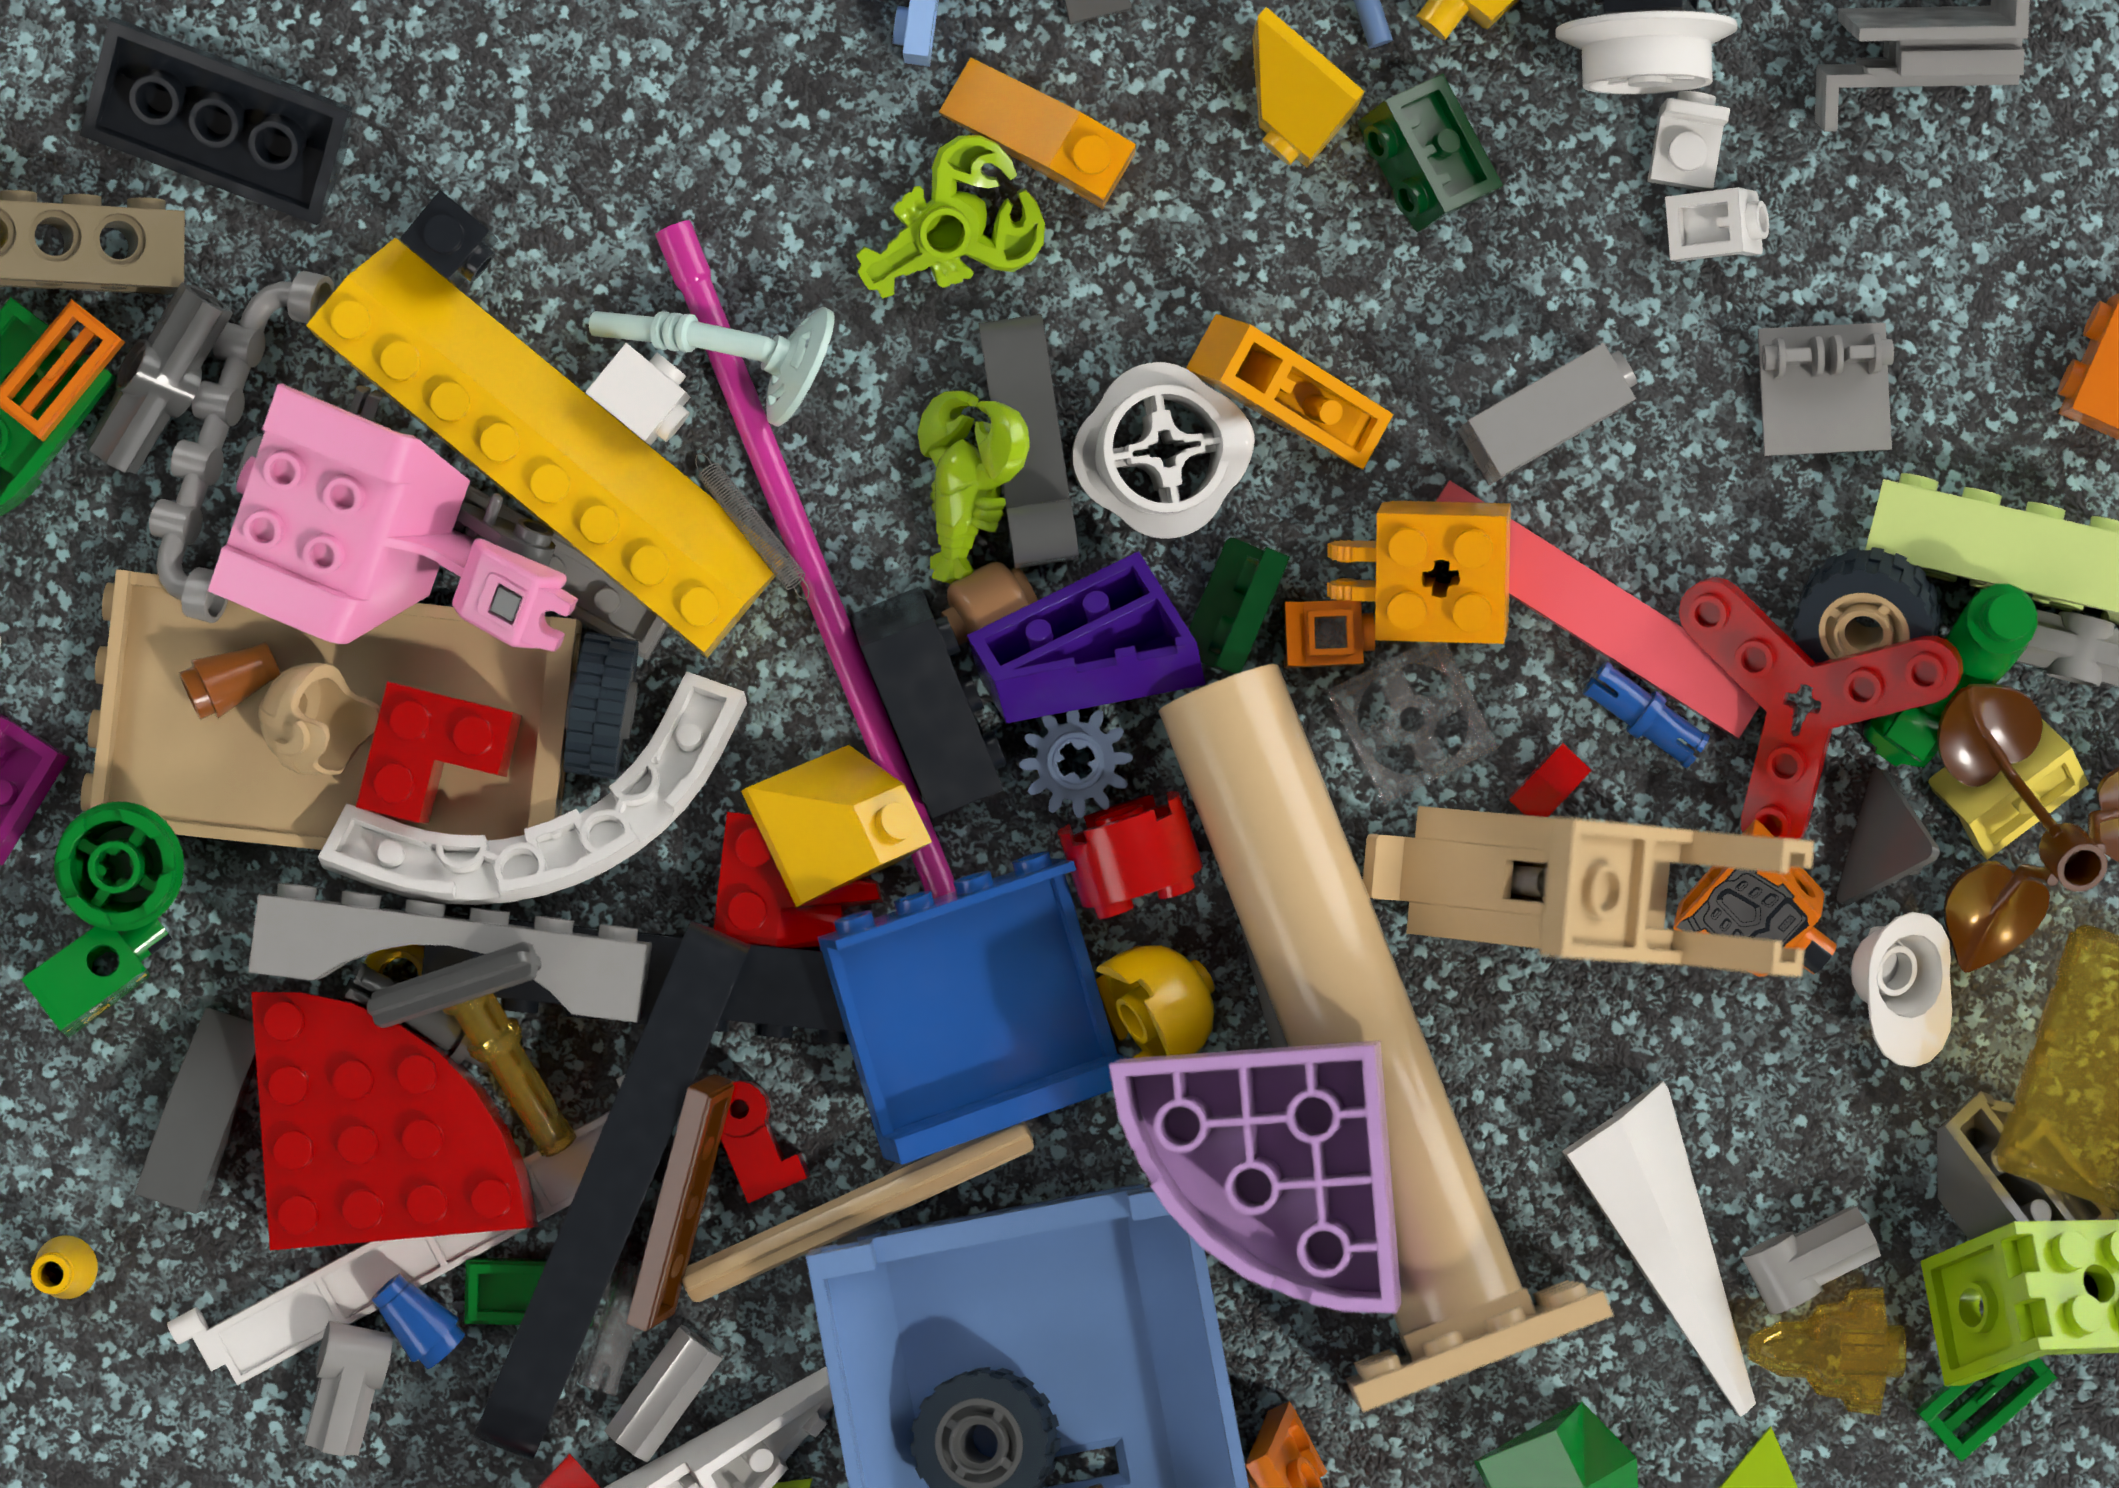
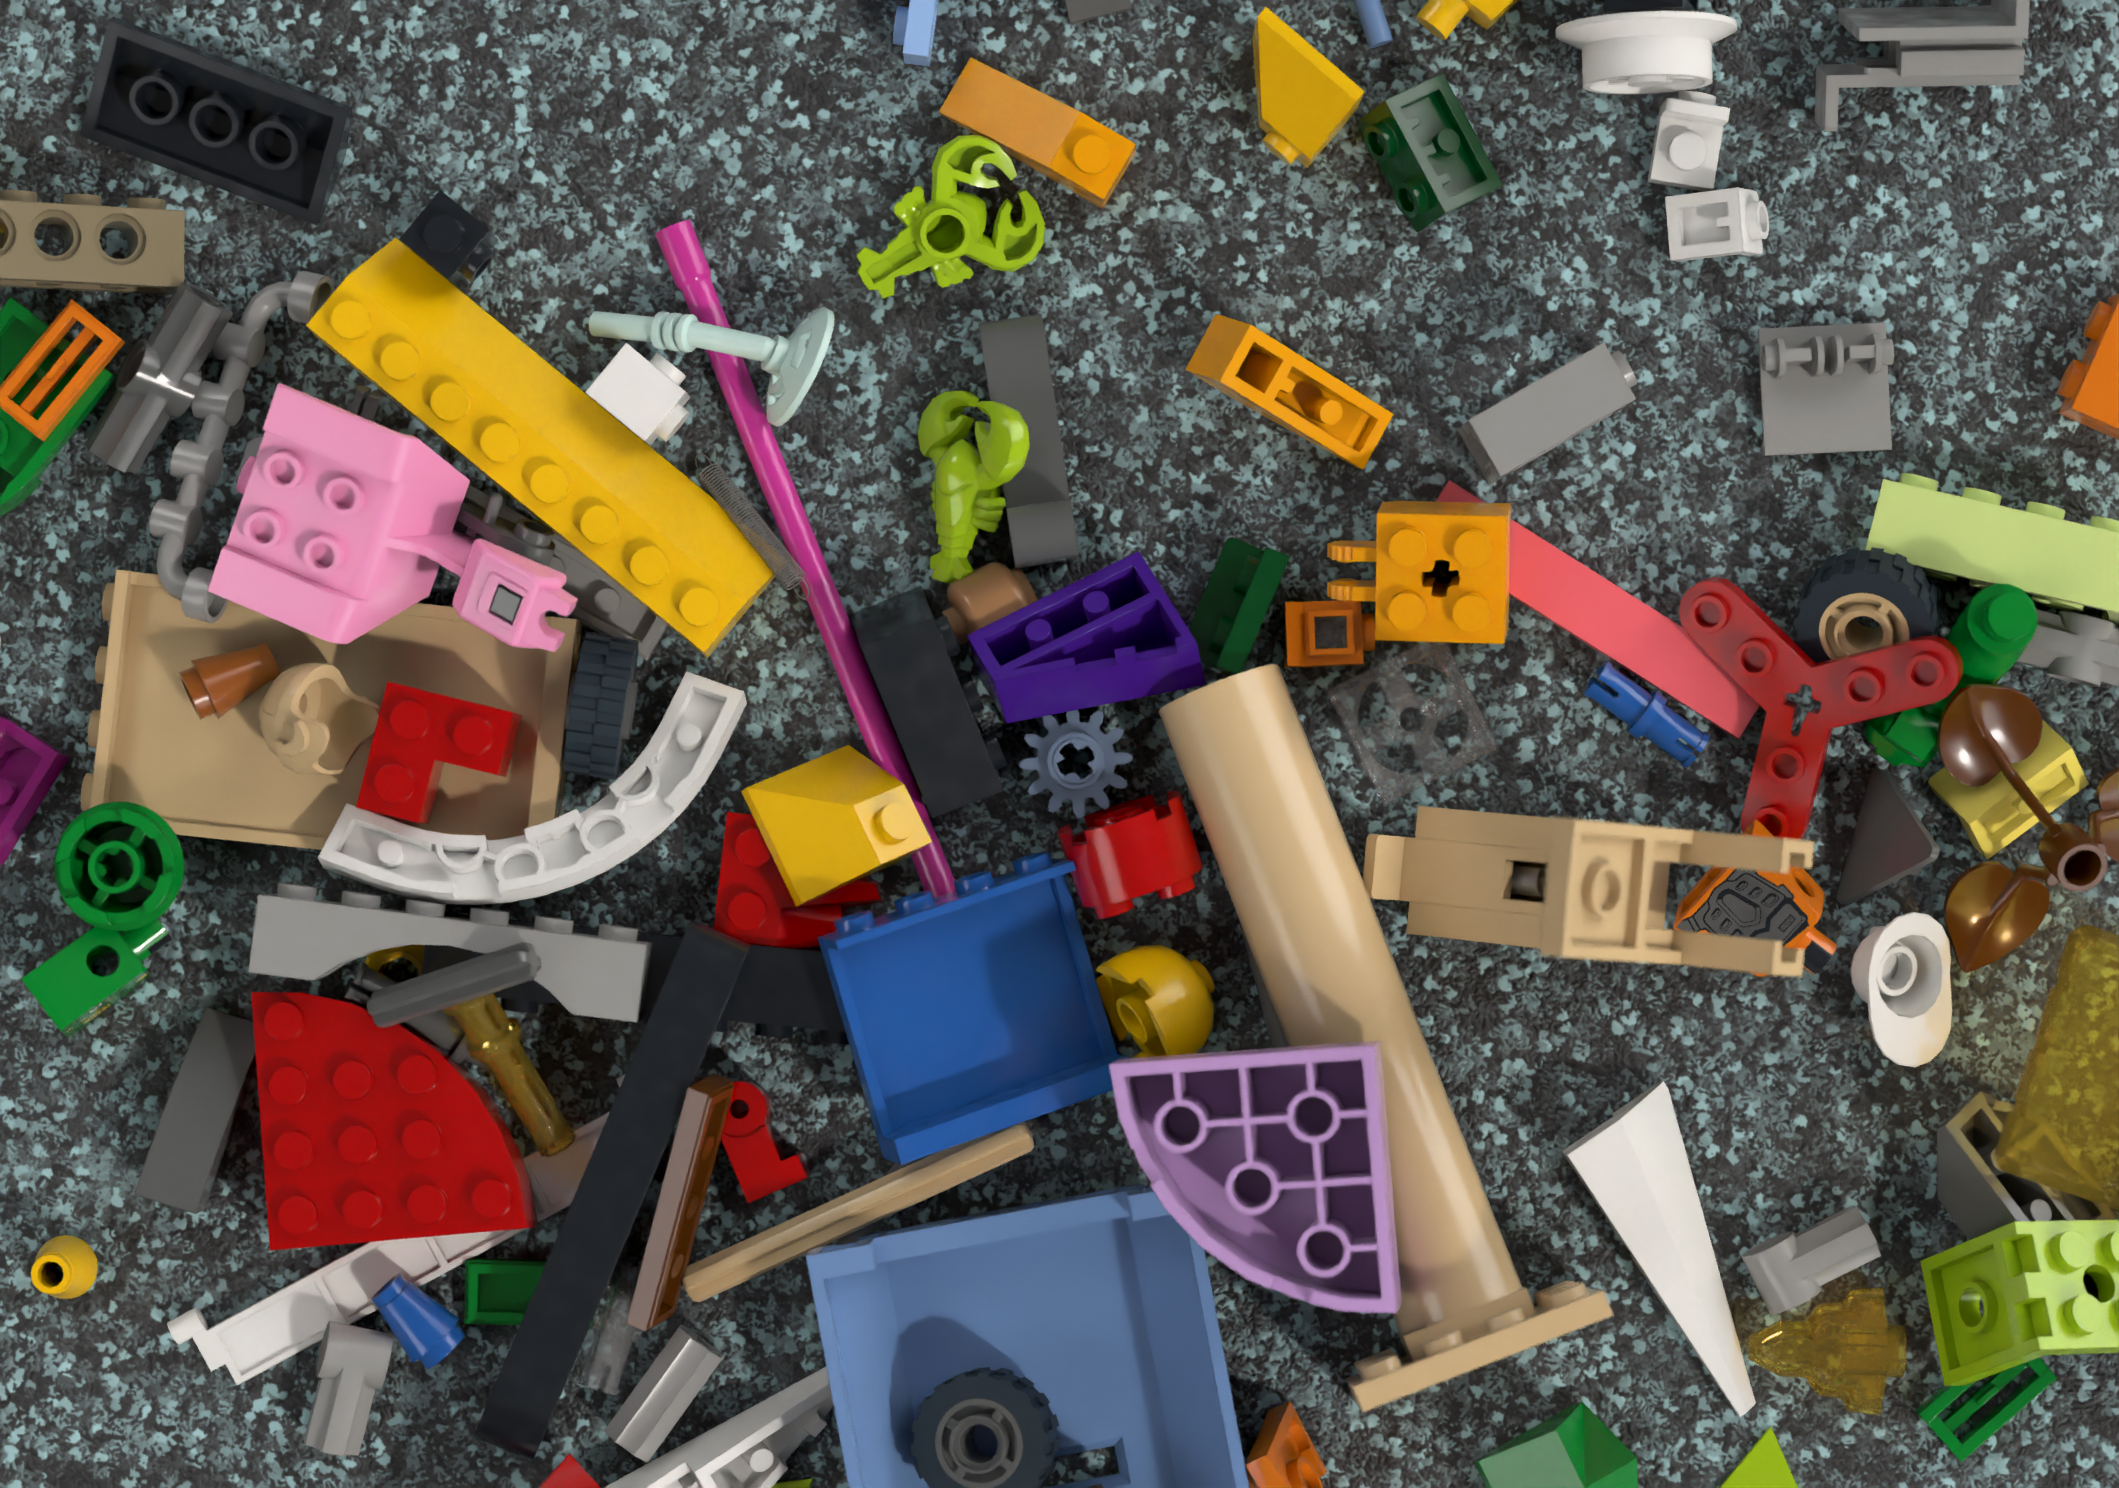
white piece [1070,362,1255,539] -> none
red piece [1509,743,1592,817] -> none

